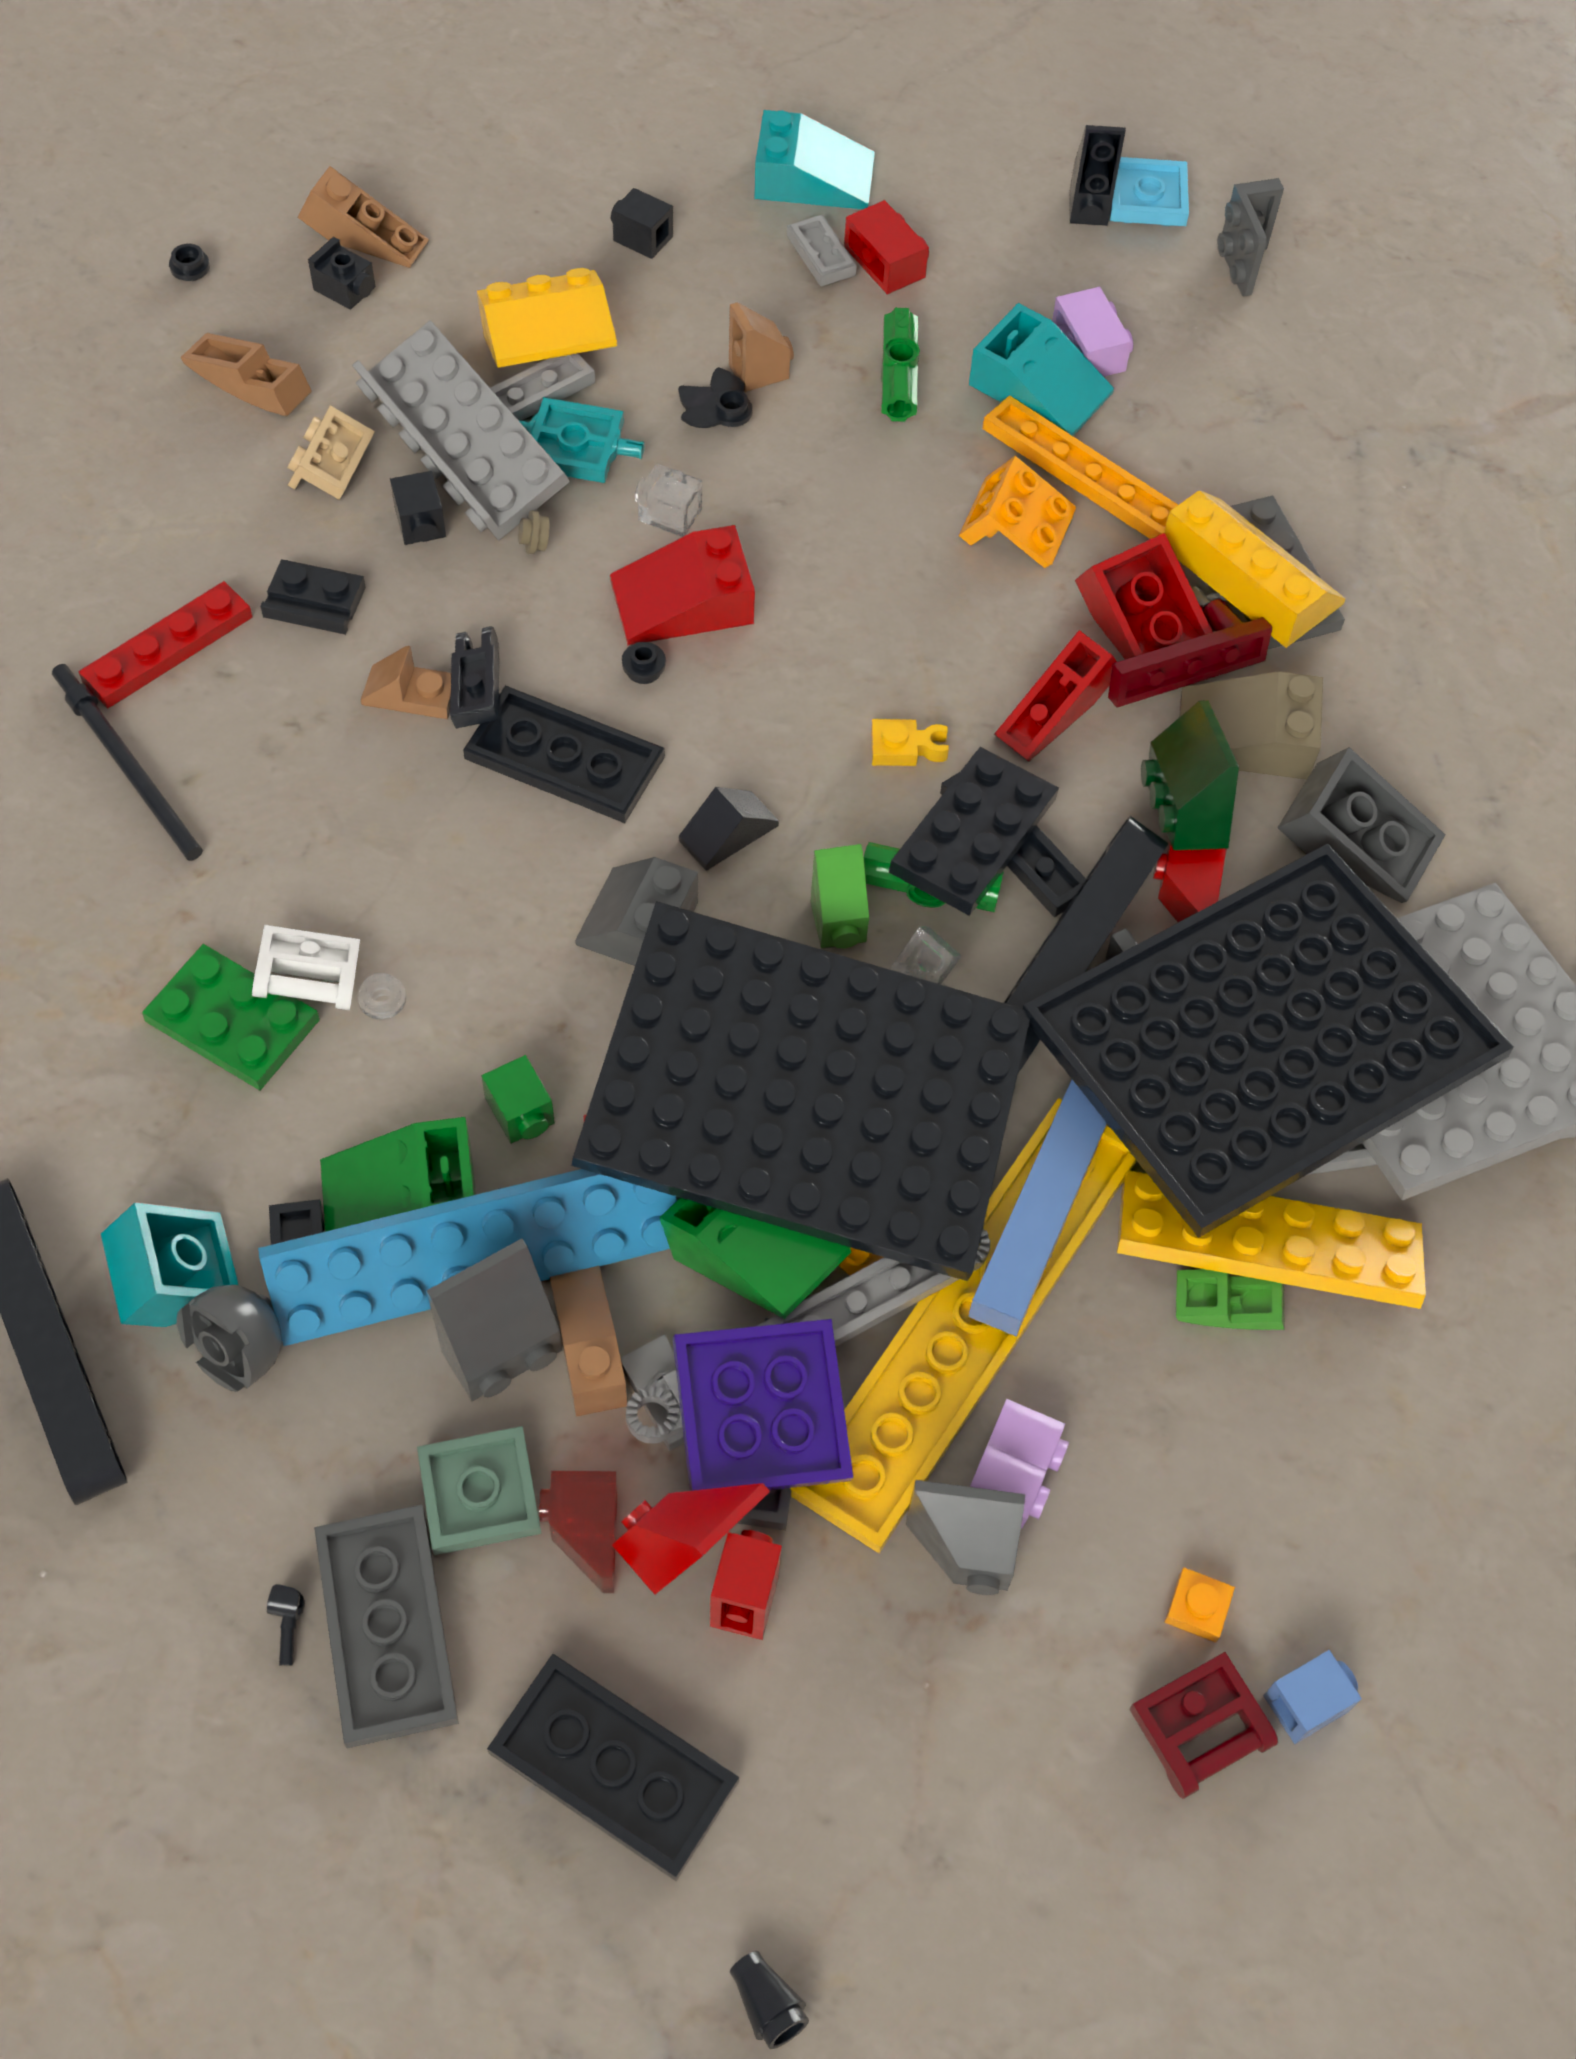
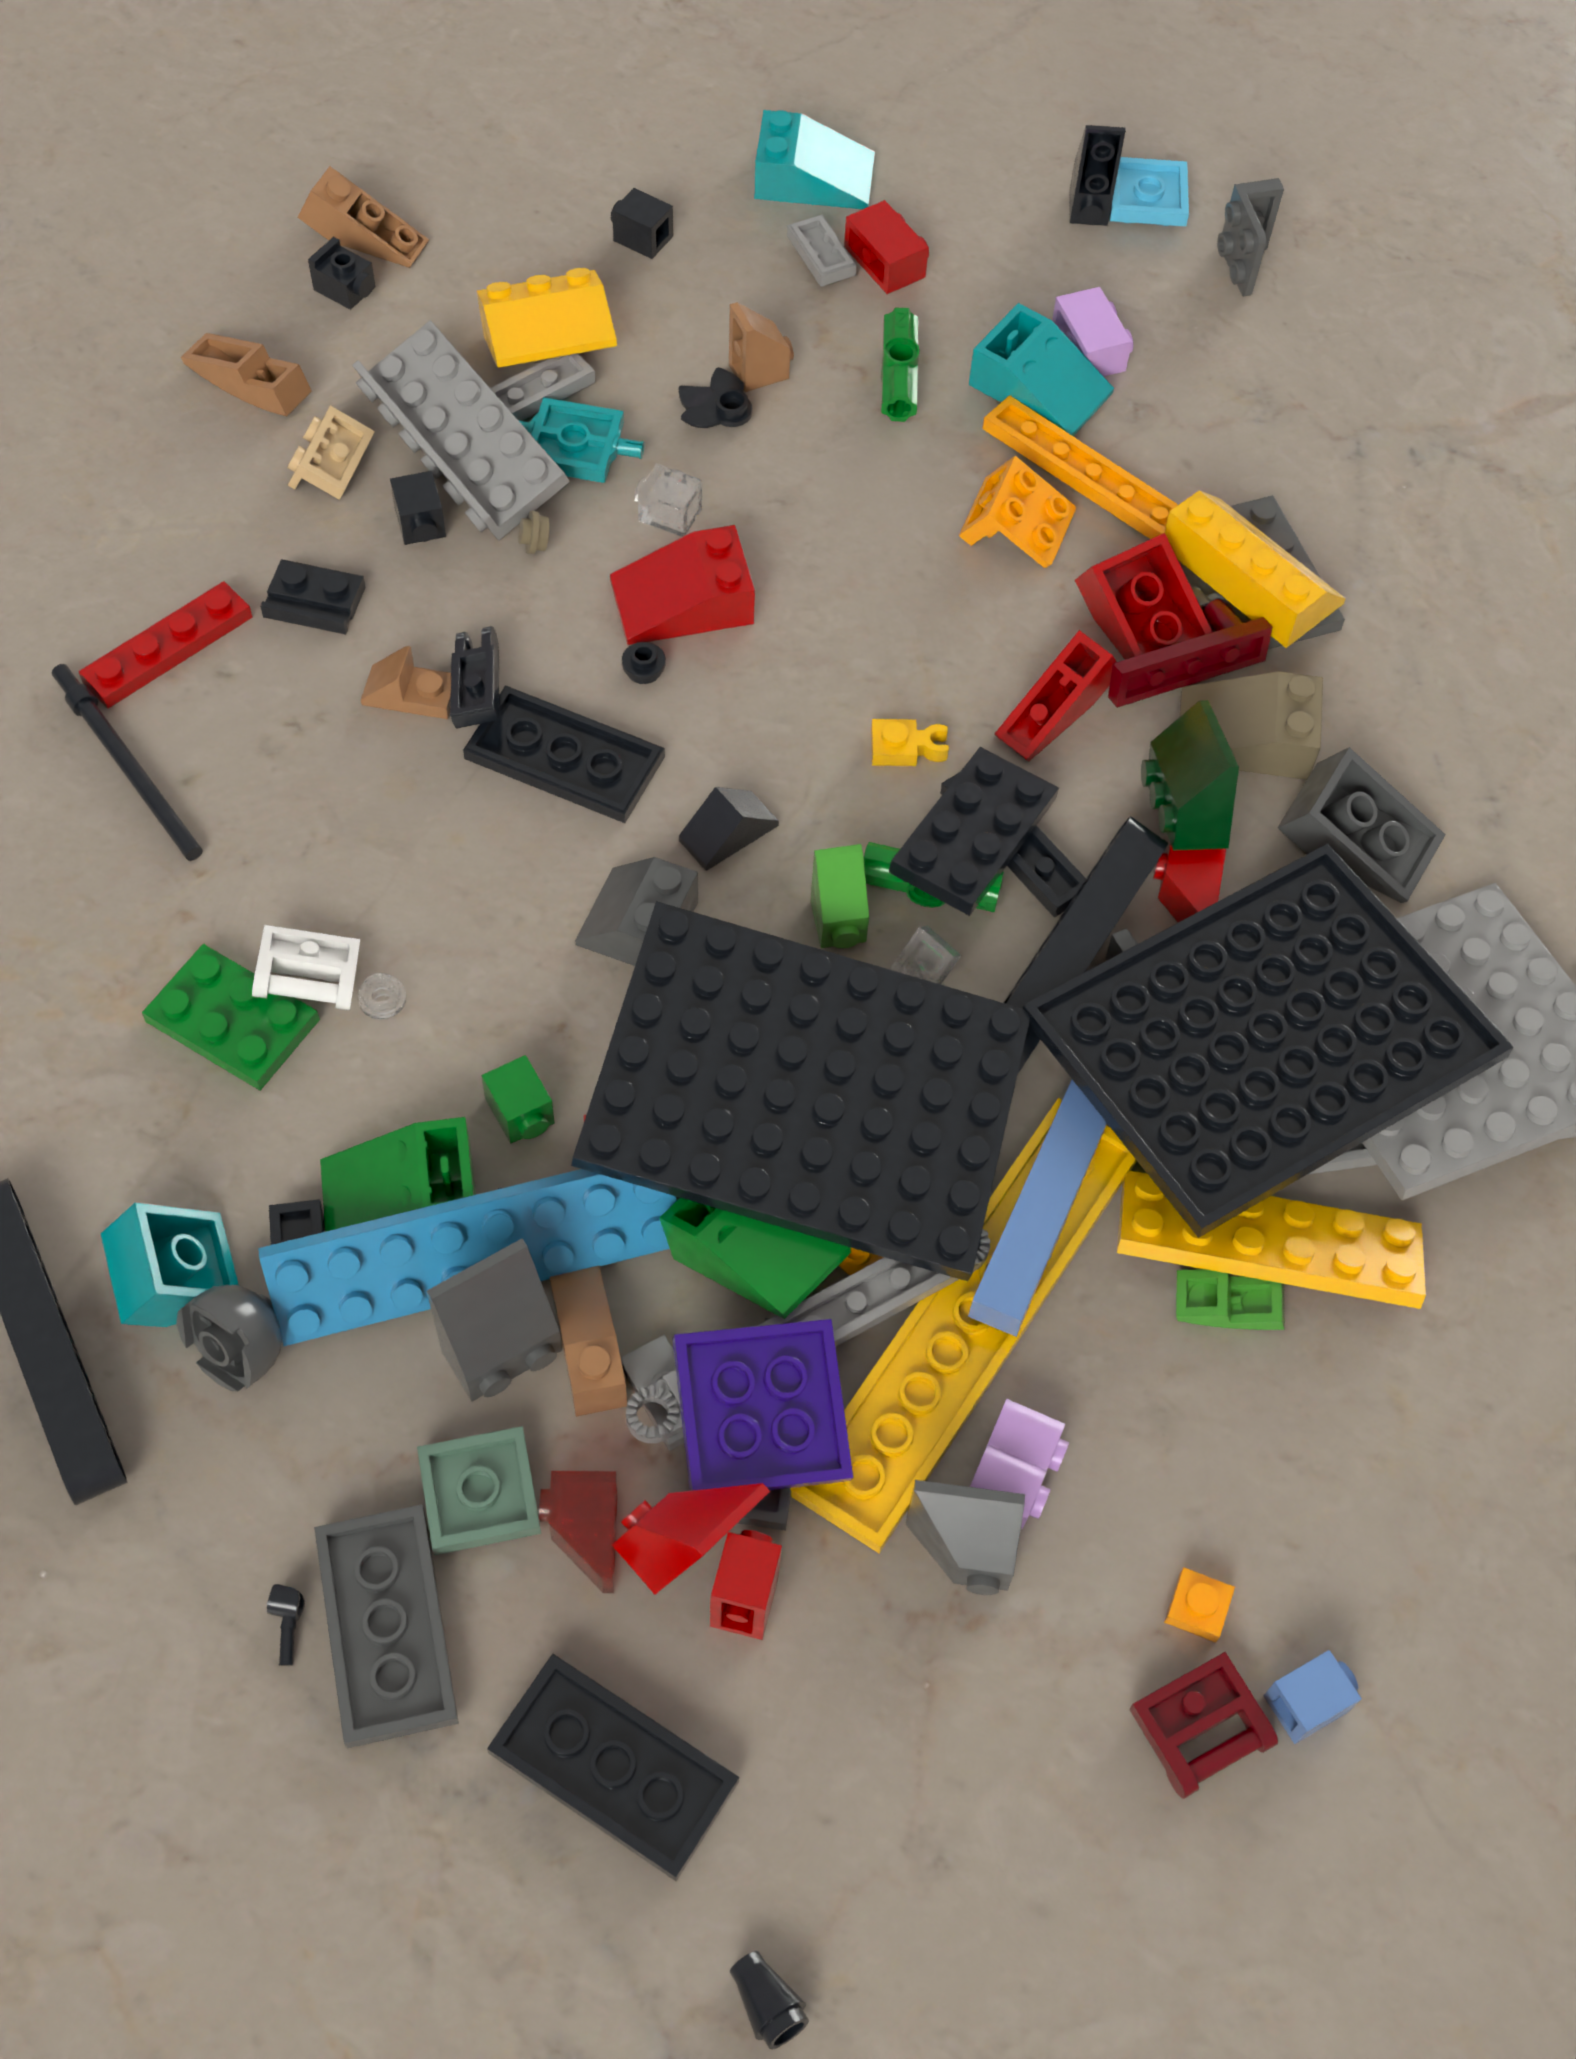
black plate [169,243,210,281] -> none

